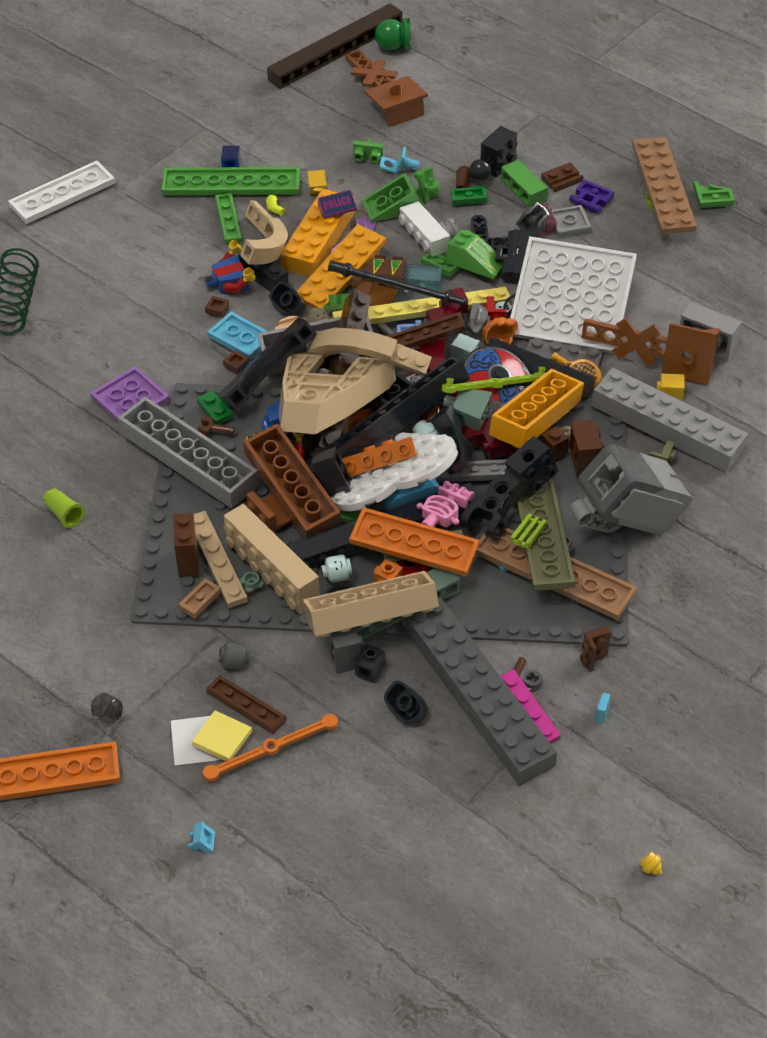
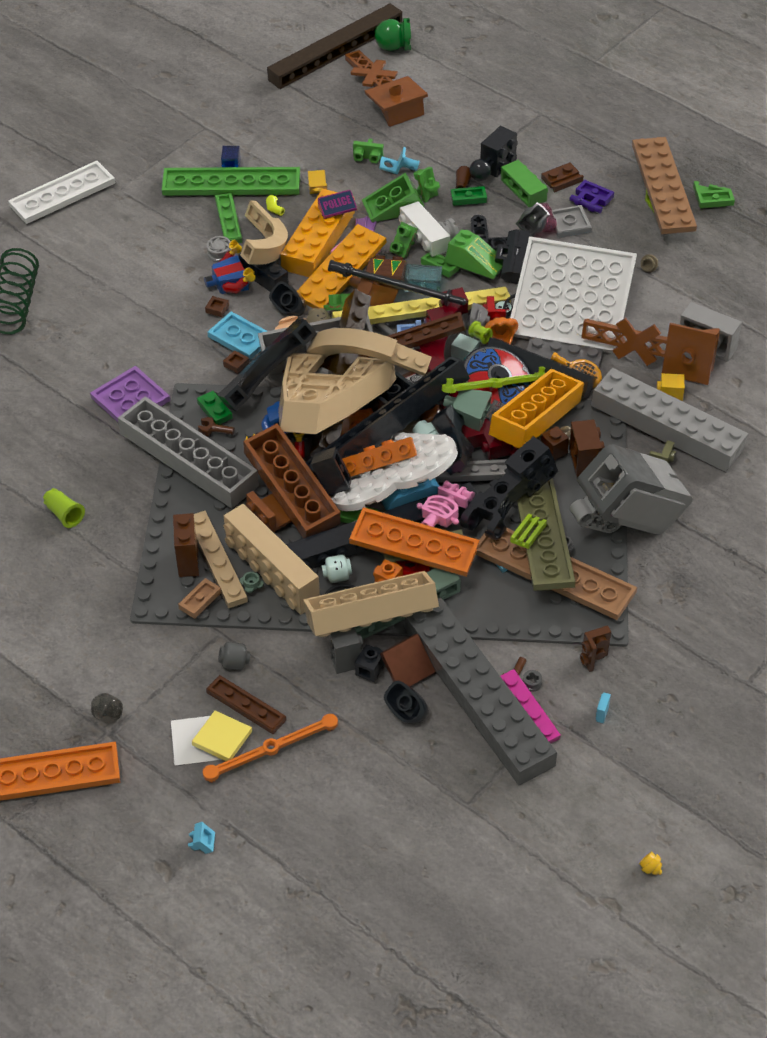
none -> light grey wheel [207,236,231,262]
none -> copper tile [380,634,435,686]
none -> bright green hips [390,222,418,258]
none -> lime bush [468,321,493,344]
none -> dark tan plate [641,254,659,272]

